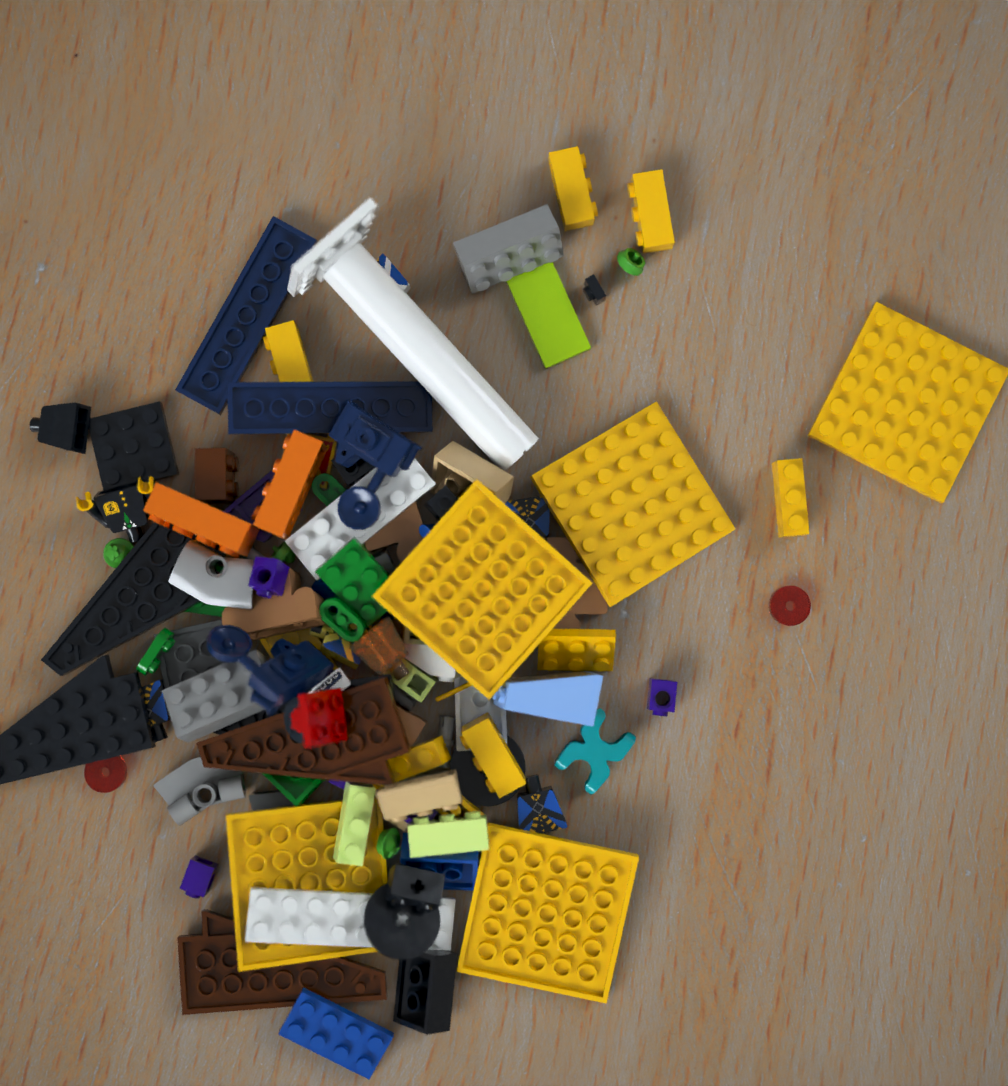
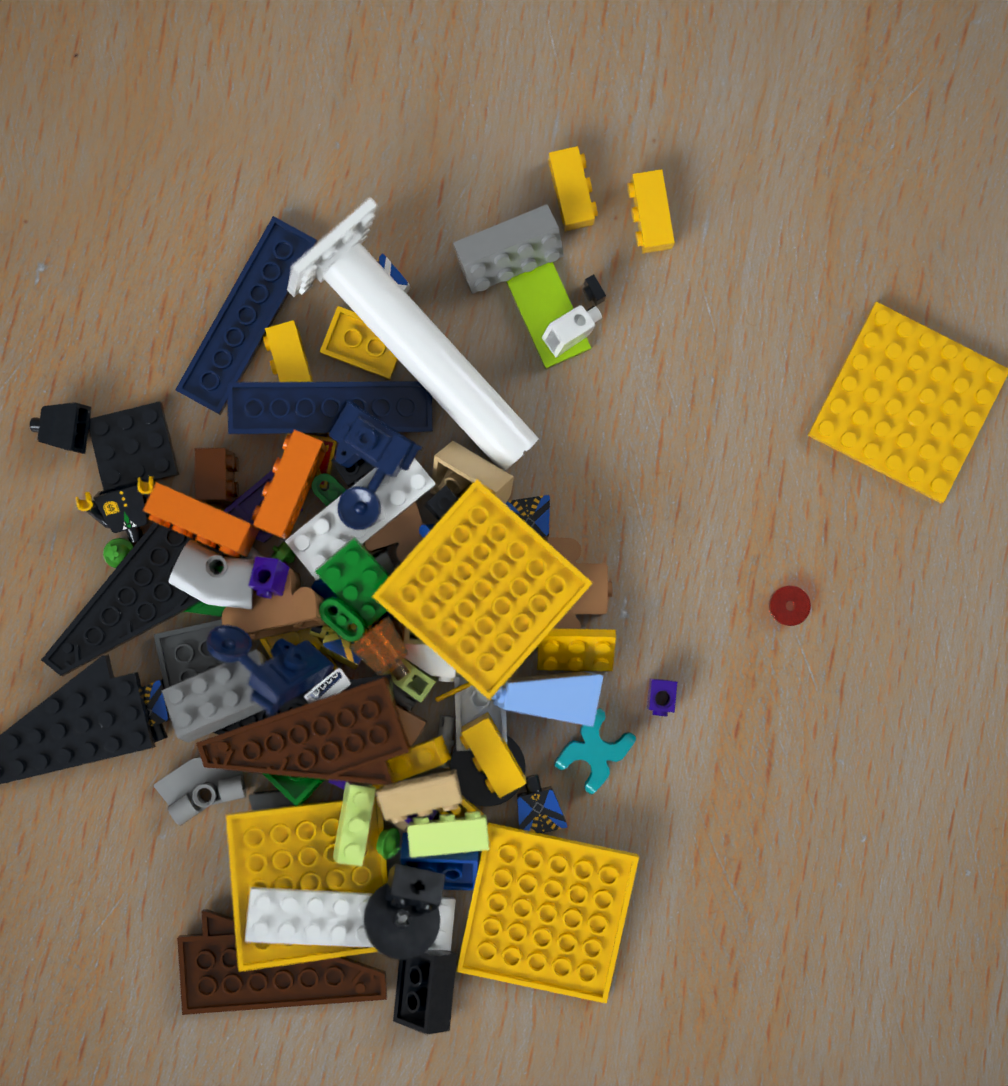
clear red piece [84,756,127,793] -> none
green plate [136,628,175,676] -> none
dark purple brick [180,855,219,899] -> none
blue plate [278,987,394,1079] -> none
red plate [284,688,348,748] -> none
yellow plate [530,401,736,607] -> none
bright green hat [617,248,645,276] -> none
yellow brick [772,458,809,538] -> none
none -> yellow plate [320,306,398,380]
none -> white torso [542,305,602,358]

